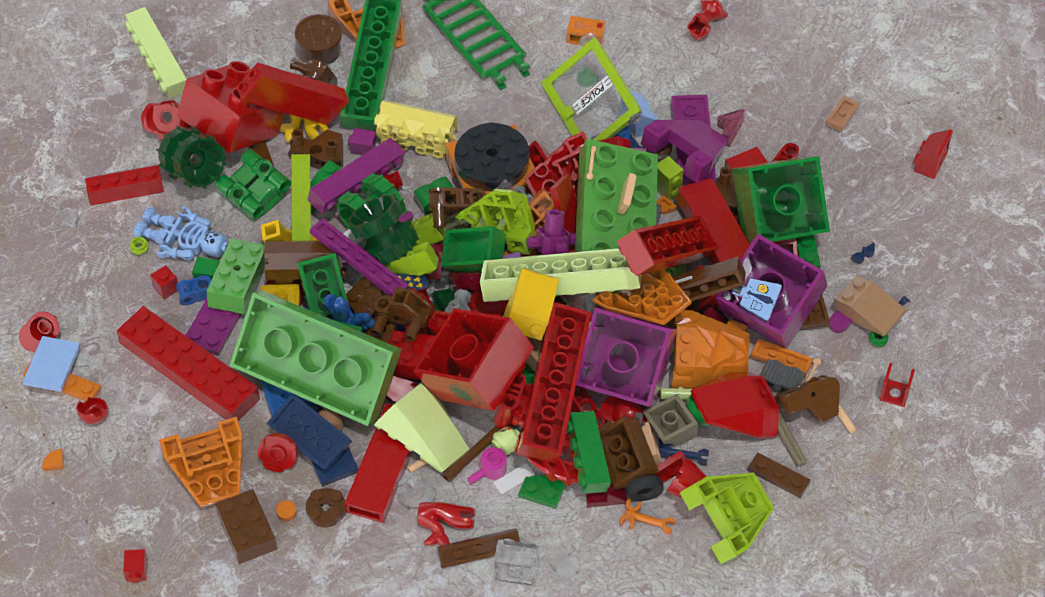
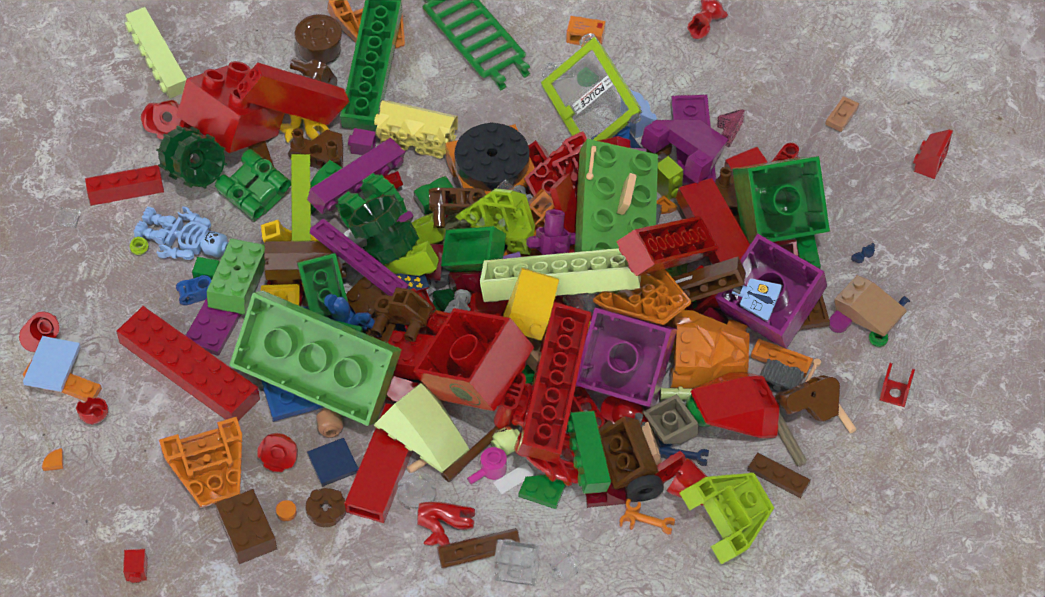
red brick [150,265,178,300] -> none
dark blue plate [266,393,352,472] -> none

